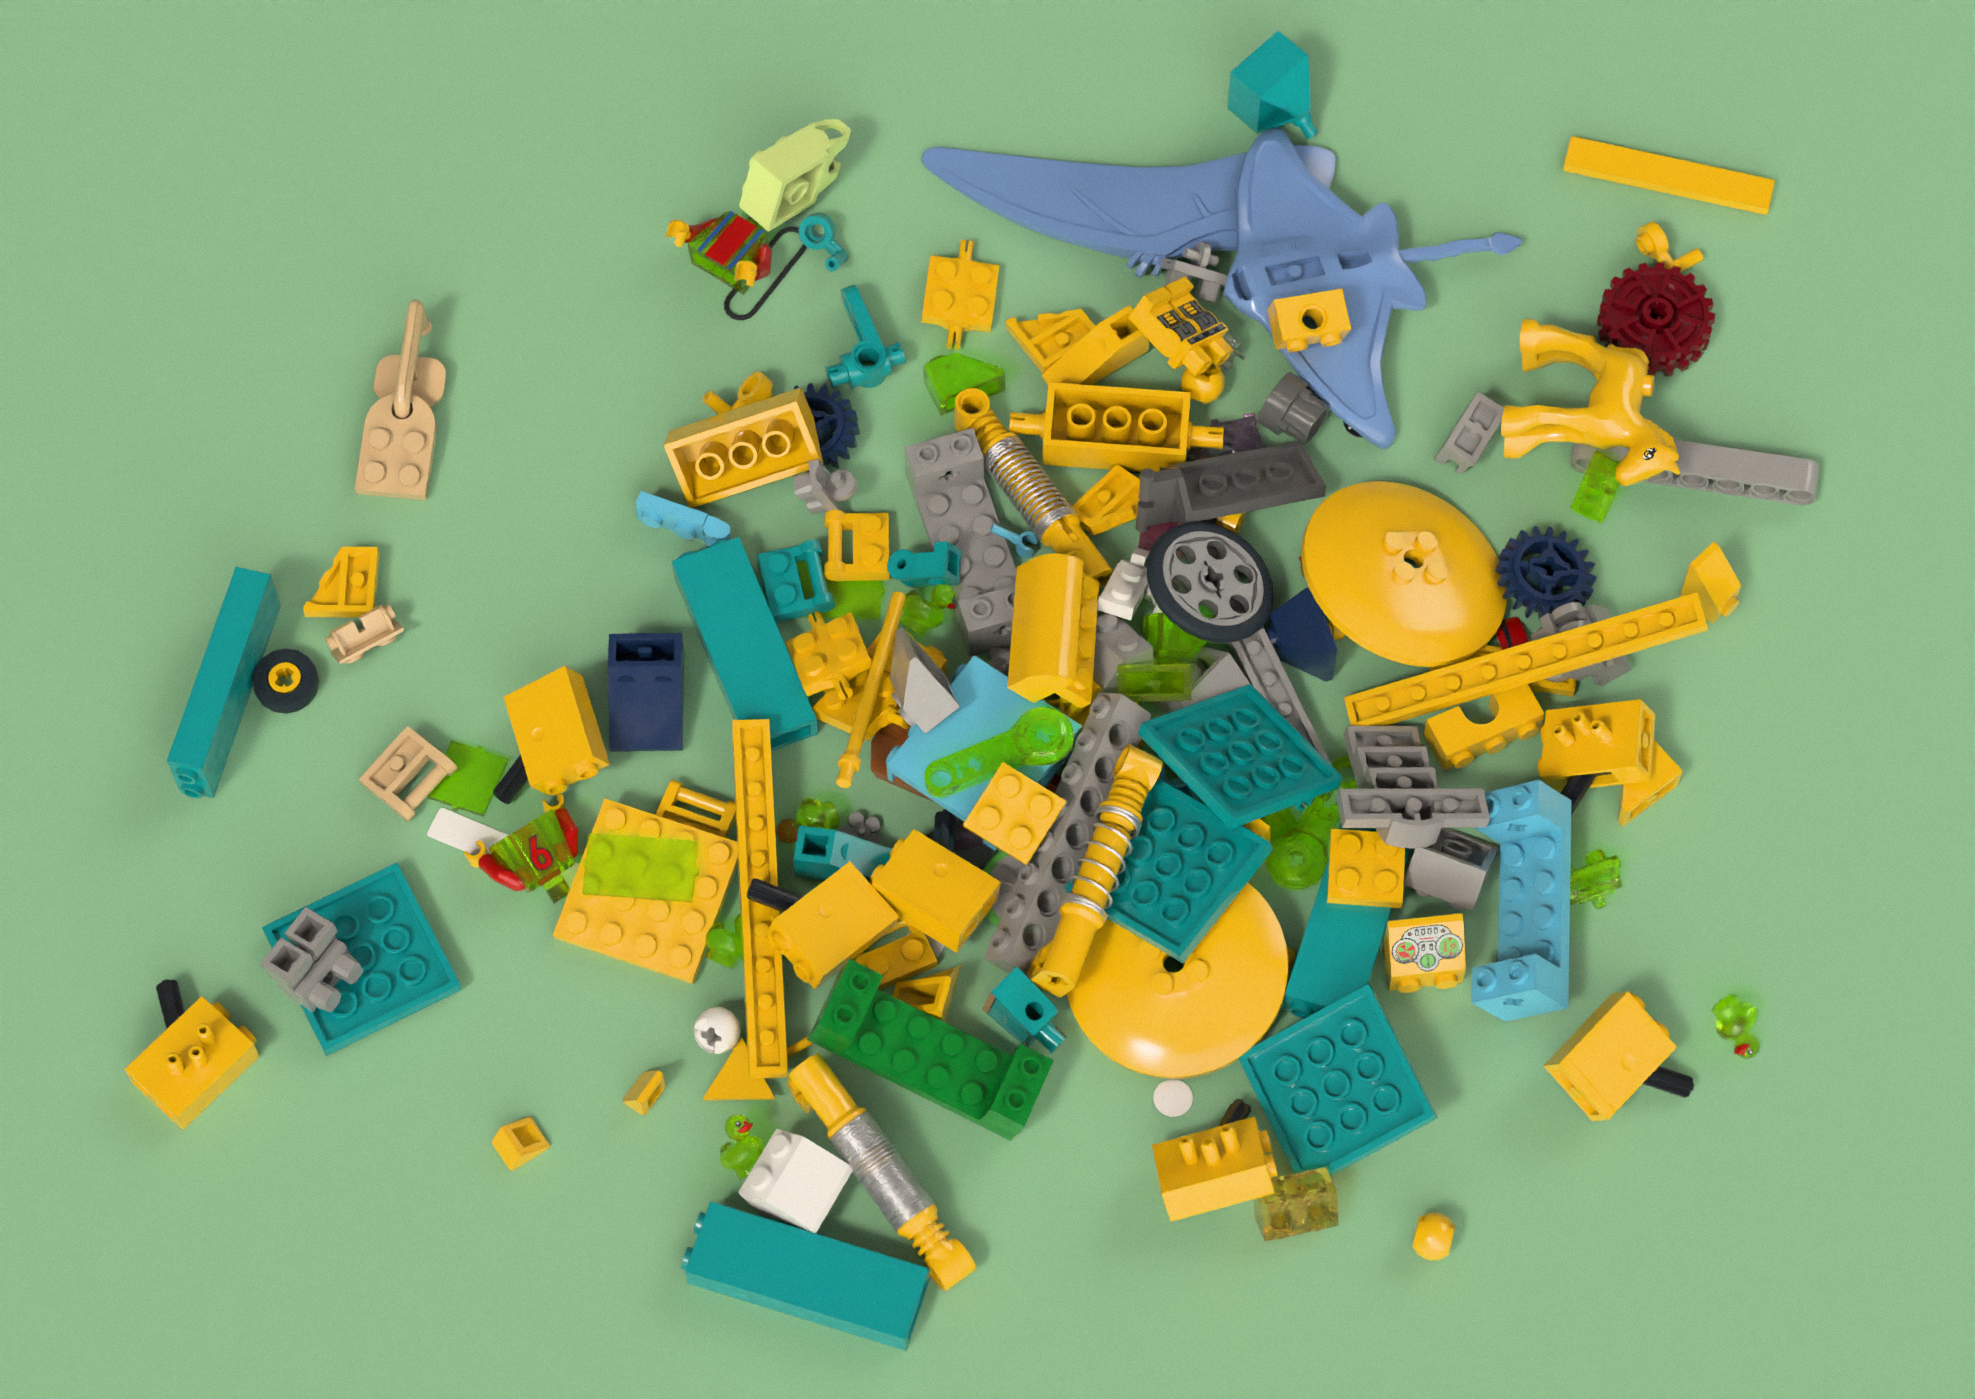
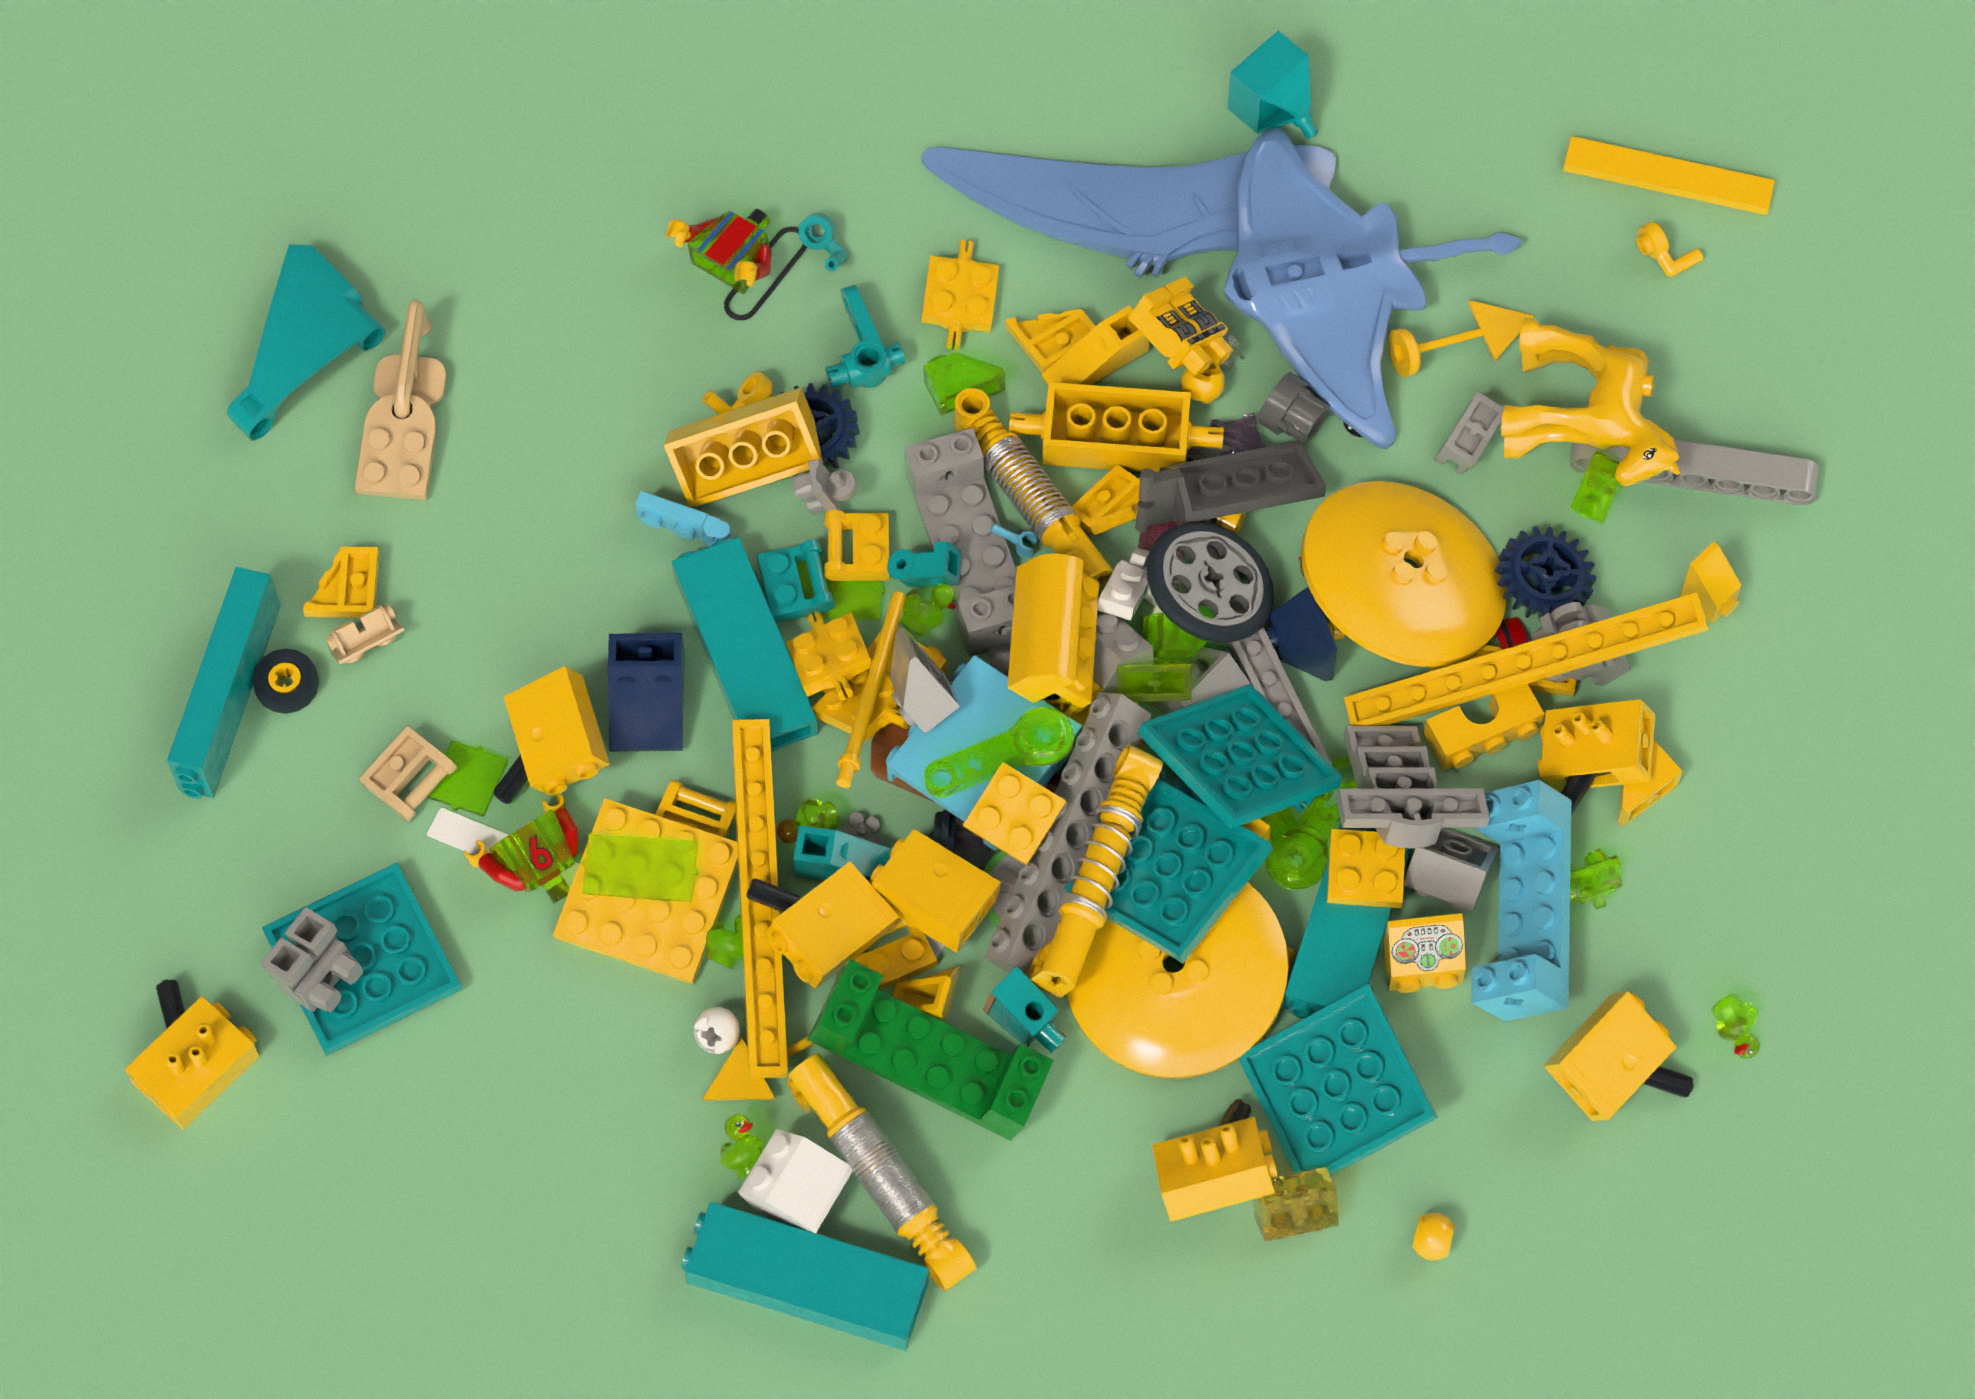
yellow slope [492,1116,550,1170] -> none
yellow slope [622,1070,666,1116] -> none
yellowish green brick [739,119,851,232] -> none
white sticker [1153,1079,1193,1117] -> none
light grey hips [1160,241,1228,303] -> none
yellow brick [1267,289,1351,353] -> none
dark red piece [1597,262,1715,377] -> none
none -> teal panel [227,244,386,441]
none -> yellow piece [1388,300,1535,378]

